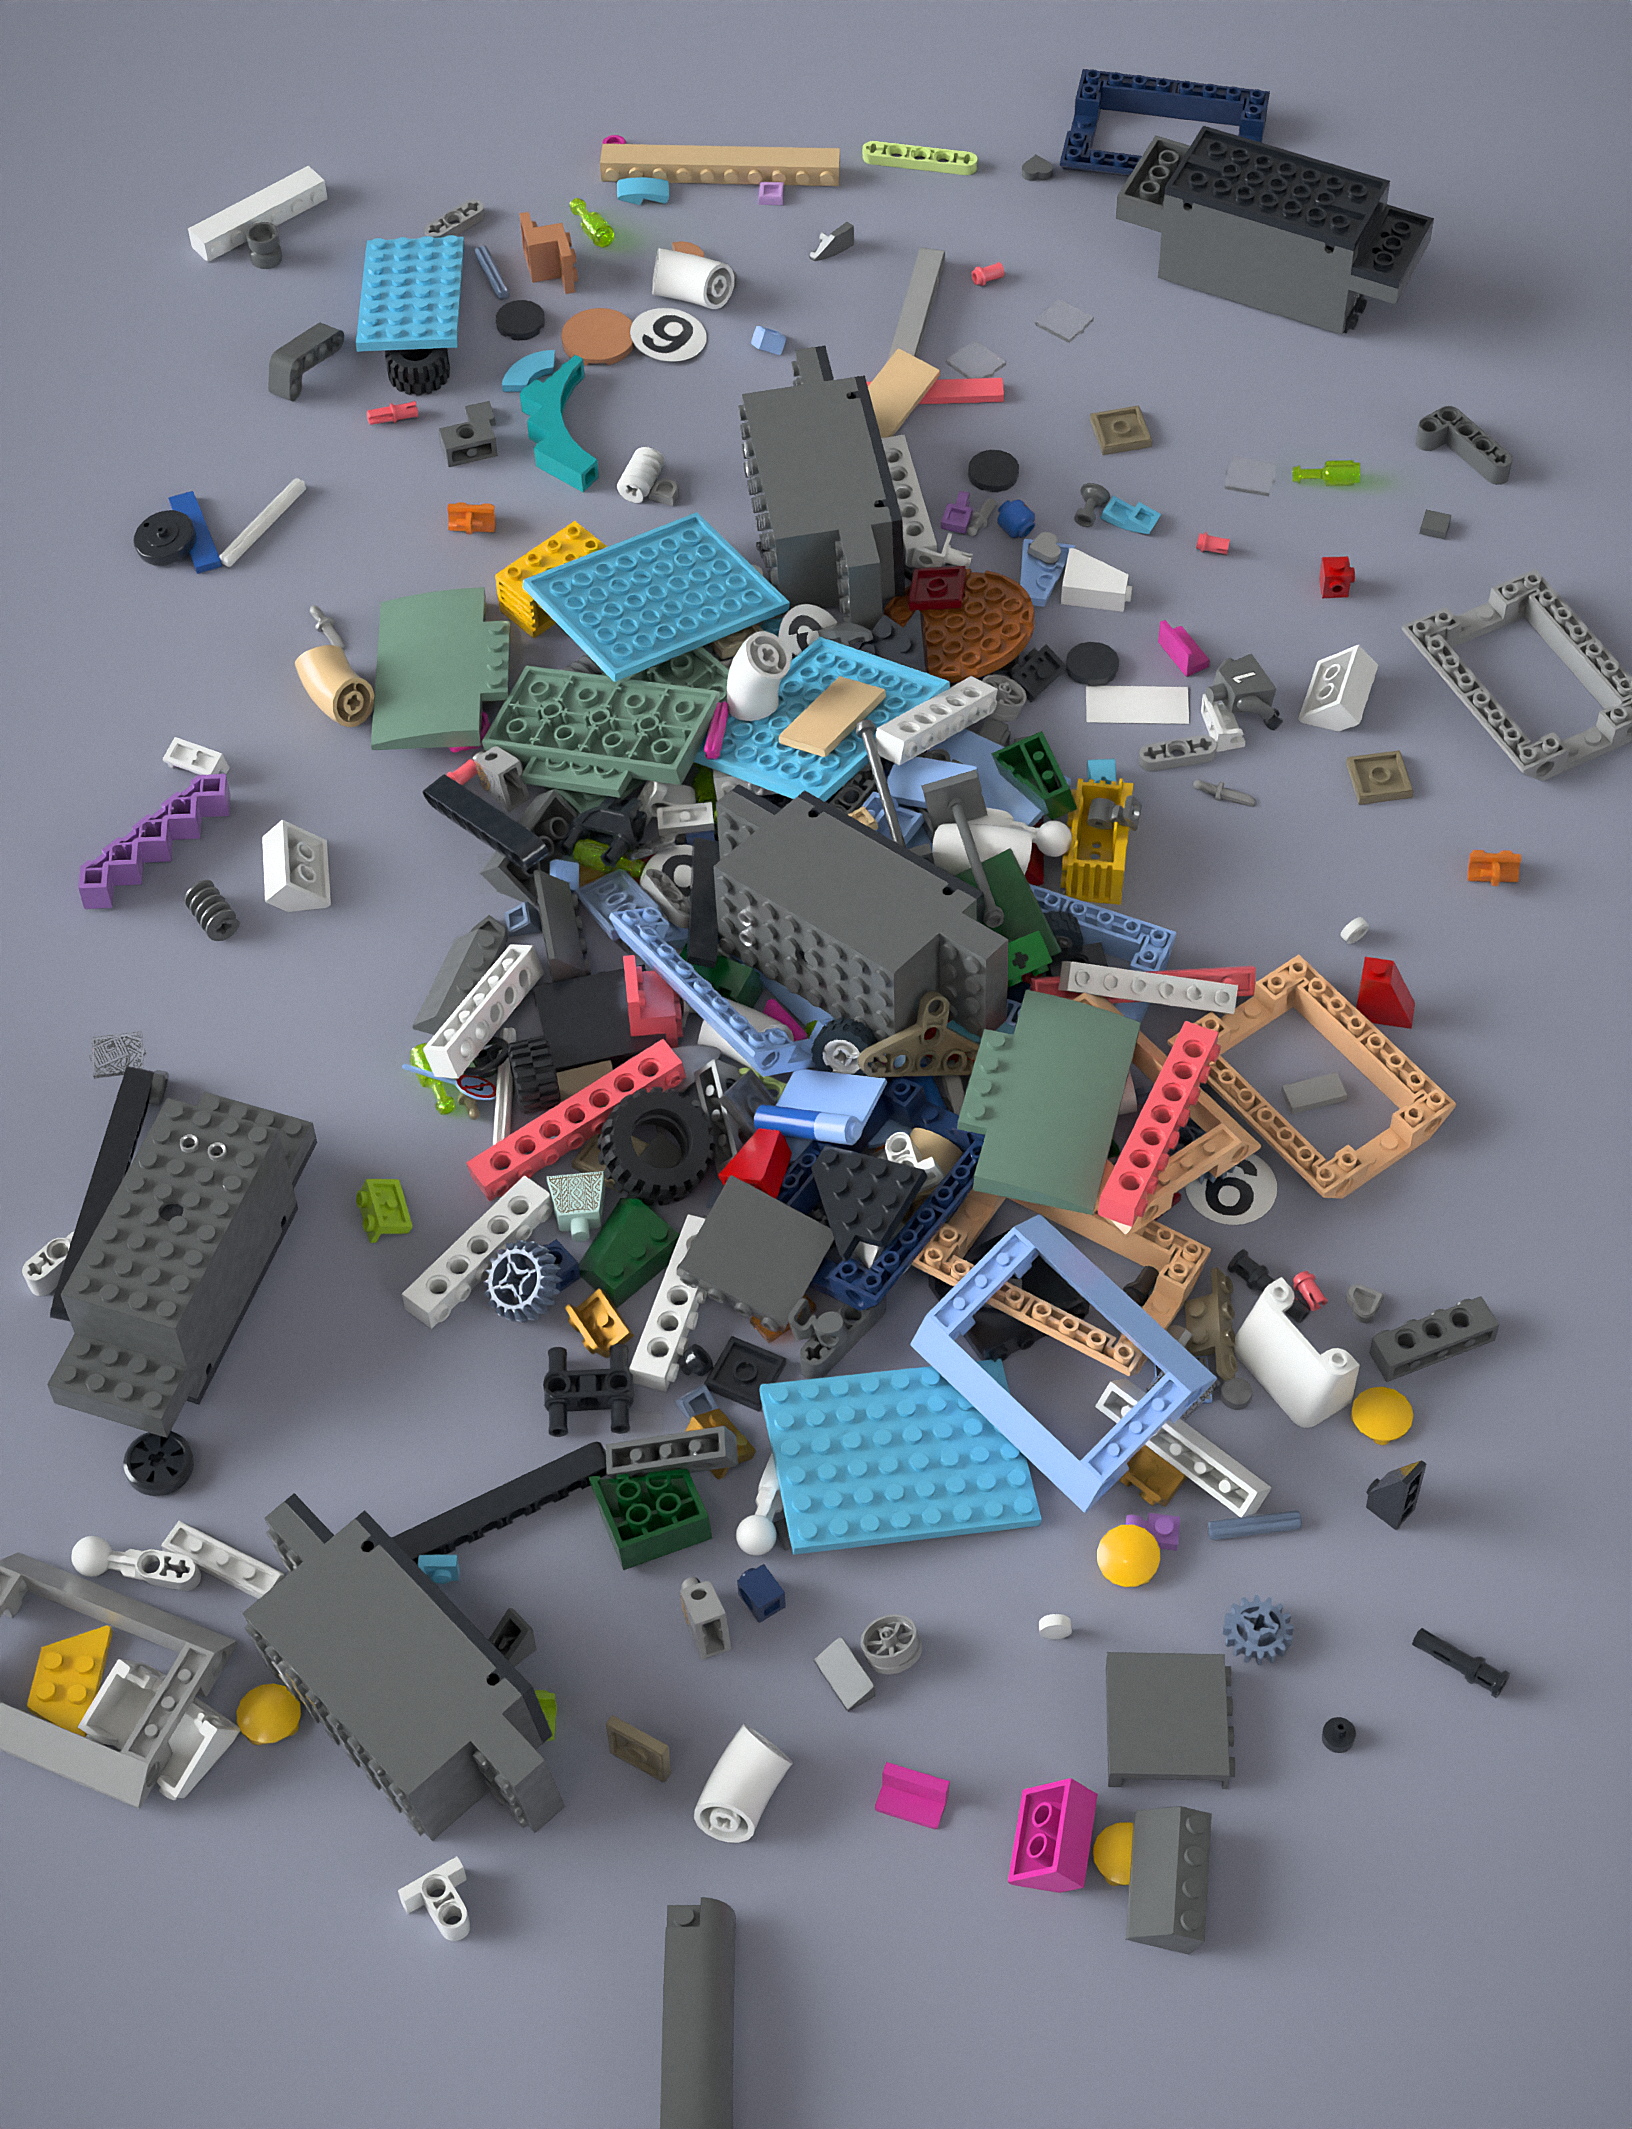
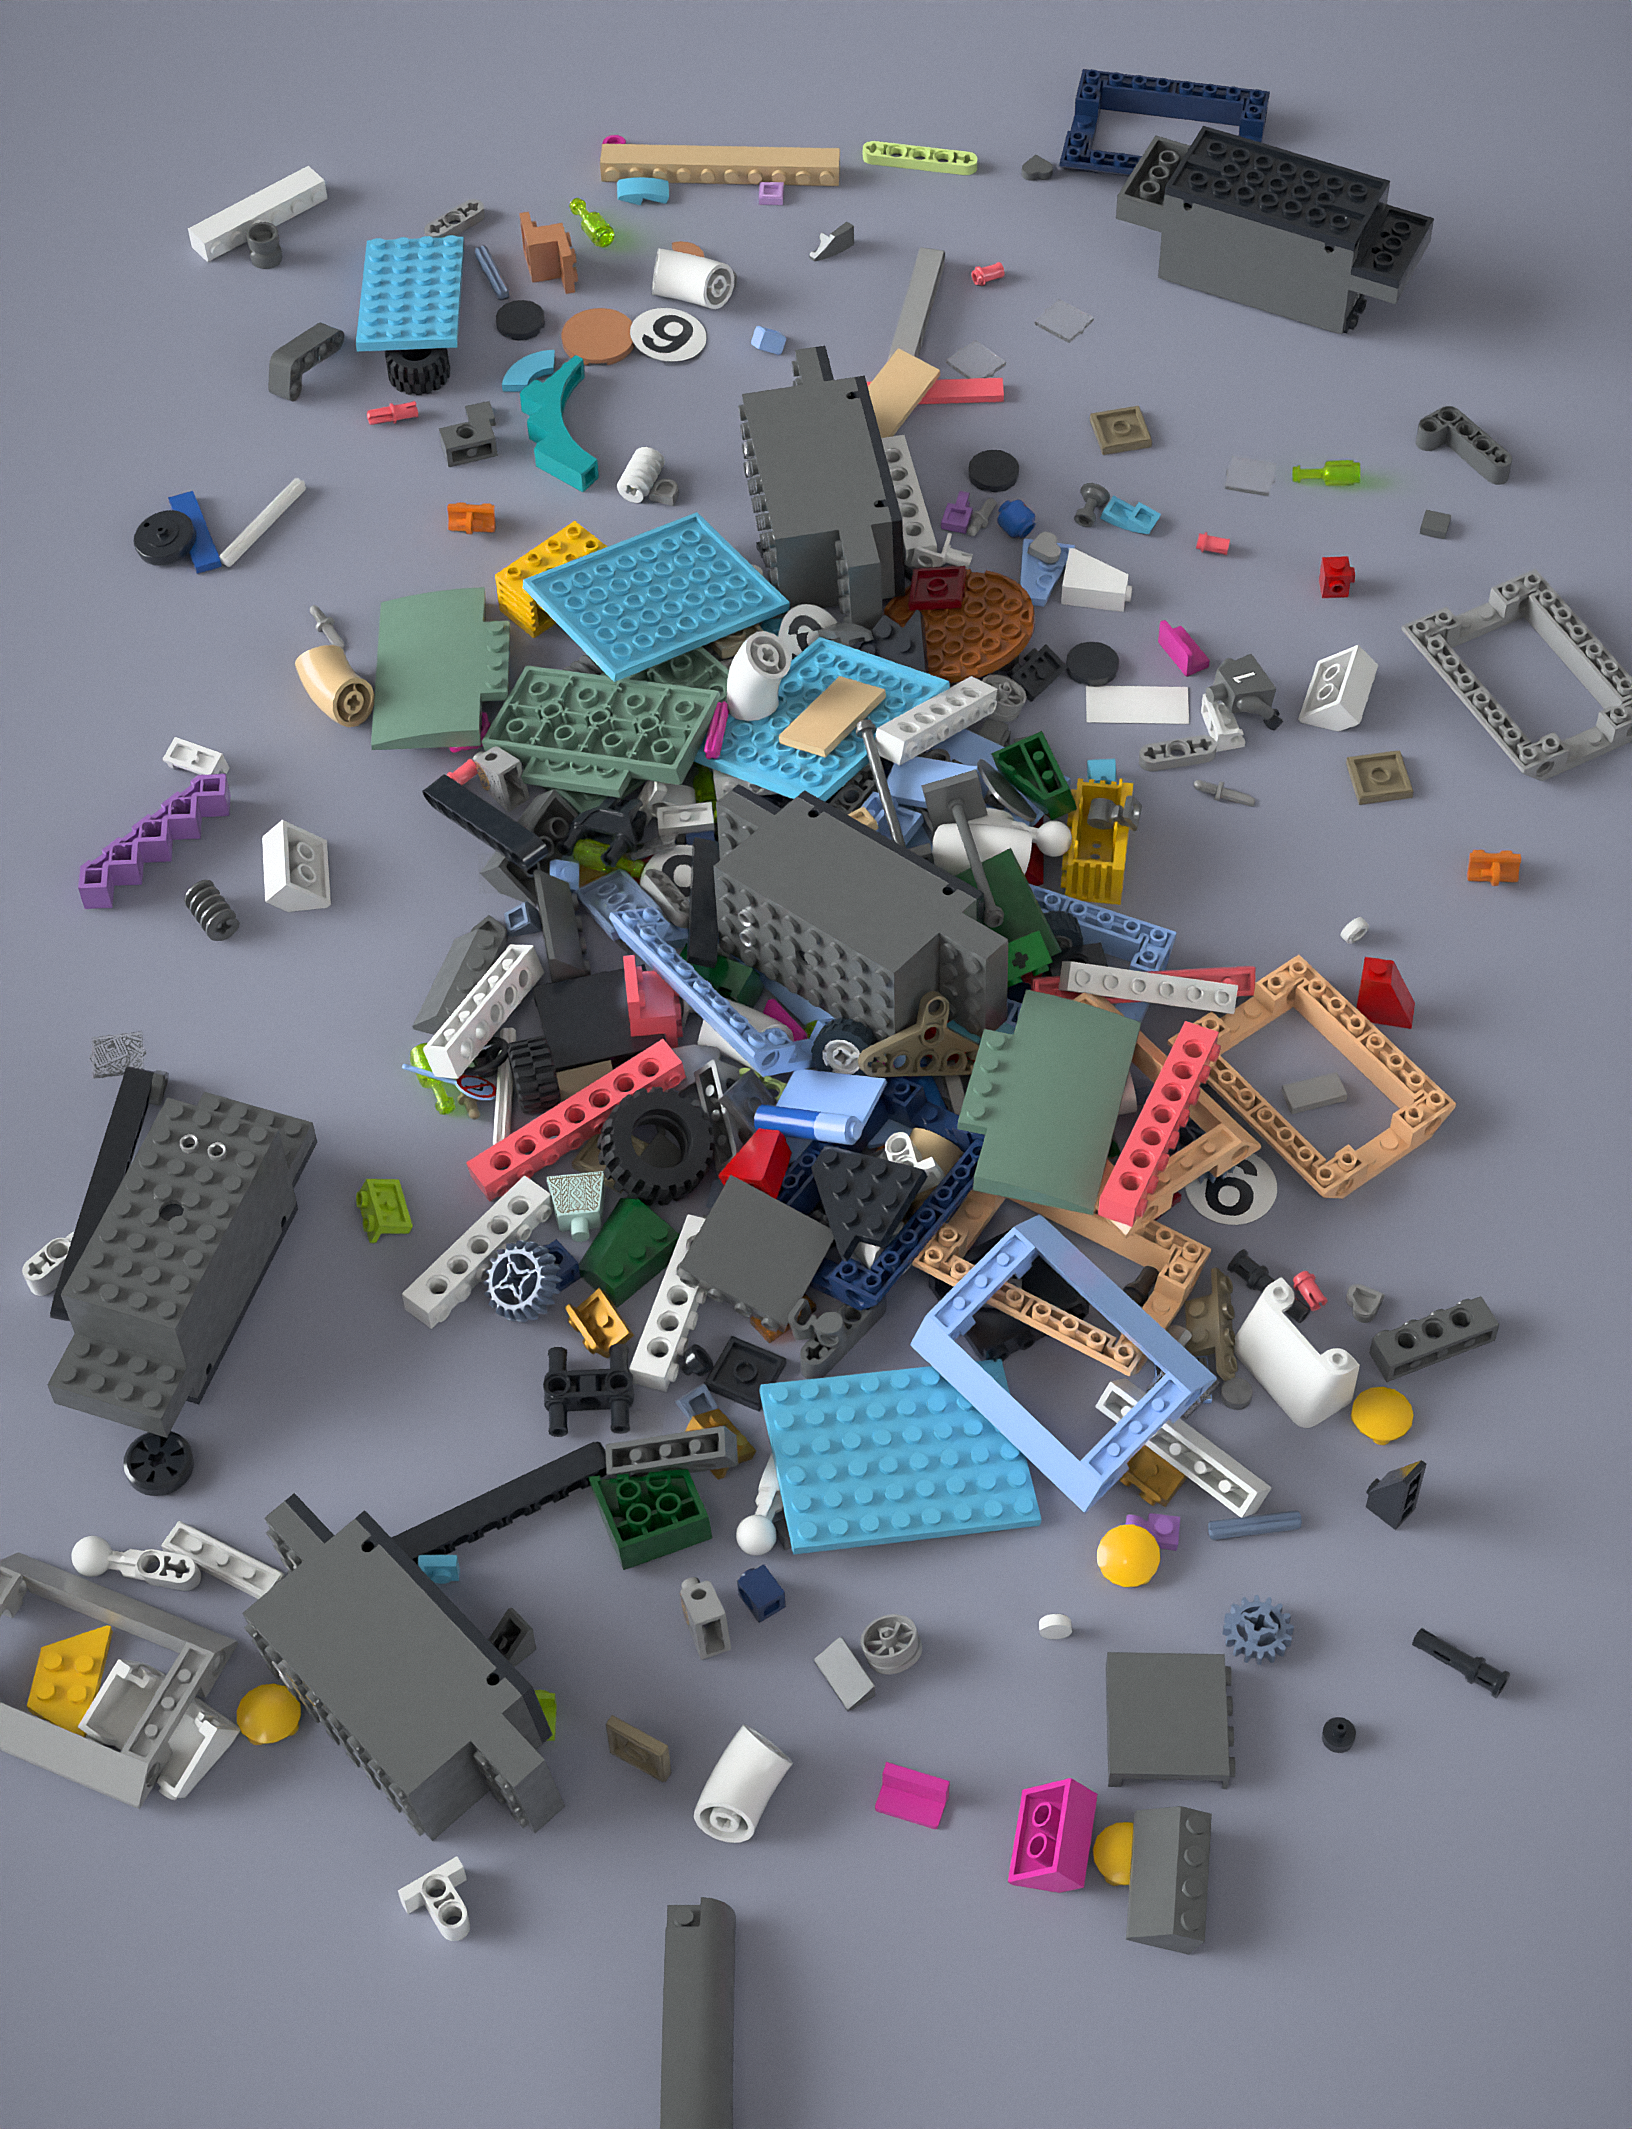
none -> flat silver shield [977,759,1037,822]

